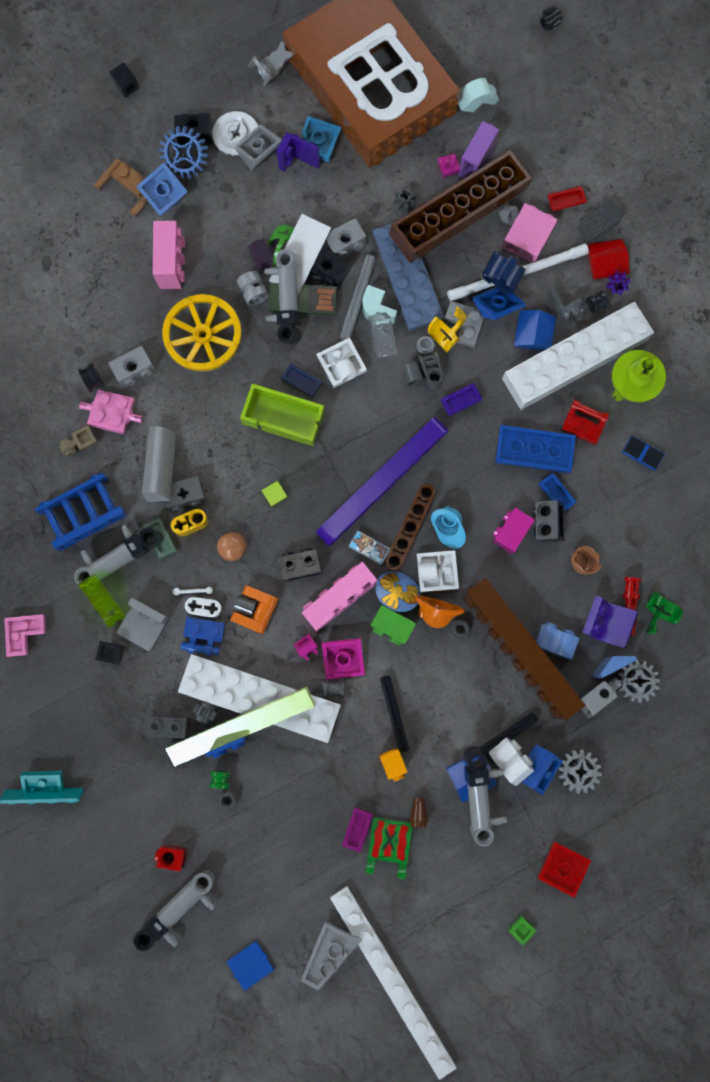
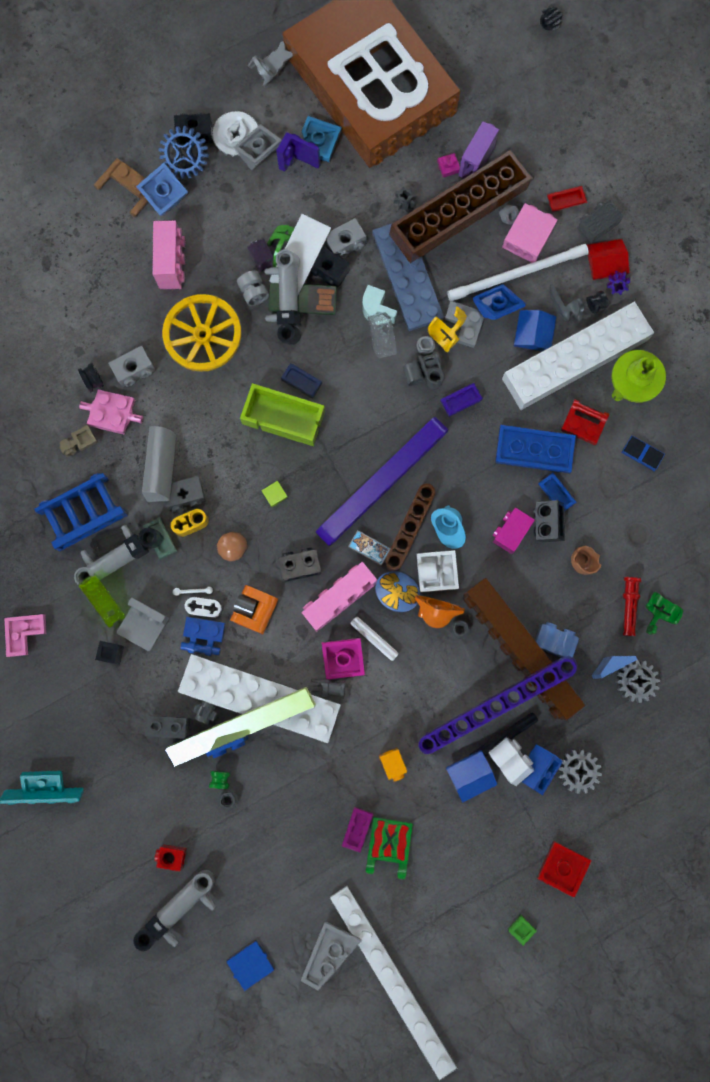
black panel [109,63,140,98] -> none
dark pink tile [293,634,318,661] -> none
white plate [316,338,367,388] -> none
light grey axle [340,255,375,340] -> none
bright green brick [370,605,416,646] -> none
black axle [380,675,409,753] -> none
reddish brown cone [409,798,429,828] -> none
light aqua brick [458,78,499,112] -> none
light grey piece [463,746,507,847] -> none
dark blue brick [481,251,526,294] -> none
light grey torso [581,678,622,719] -> none
dark purple bracket [583,596,638,649] -> none
none -> white axle [351,617,398,661]
none -> dark purple beam [419,656,577,754]

